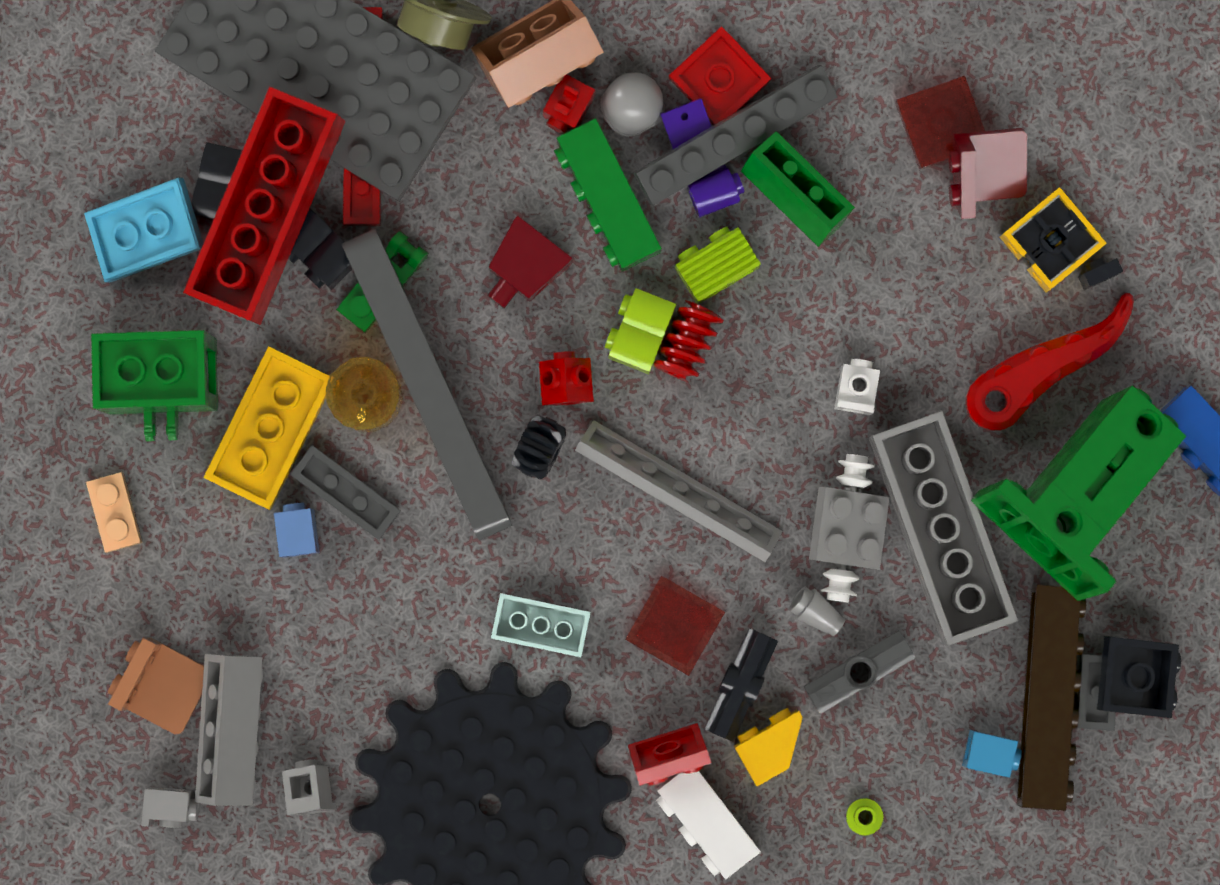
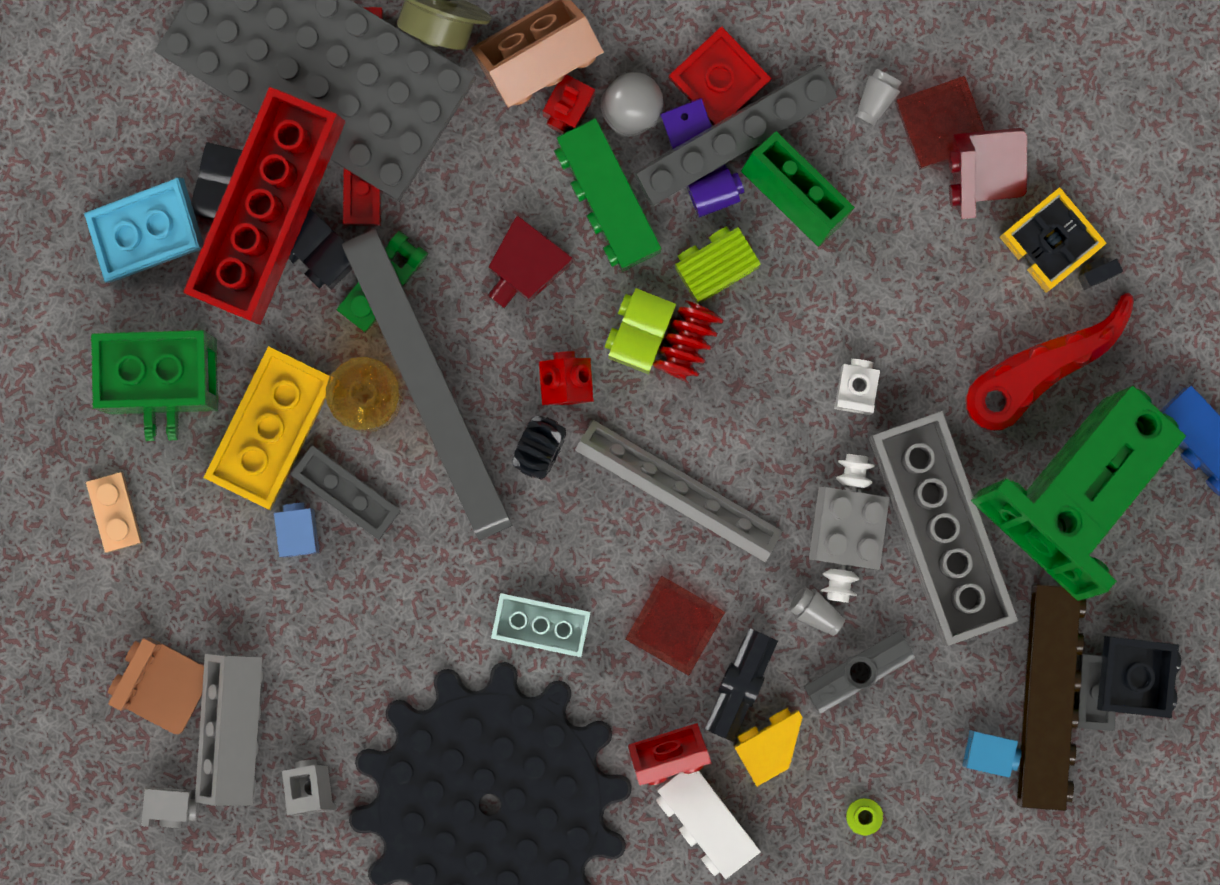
none -> light grey cone [856,69,902,126]

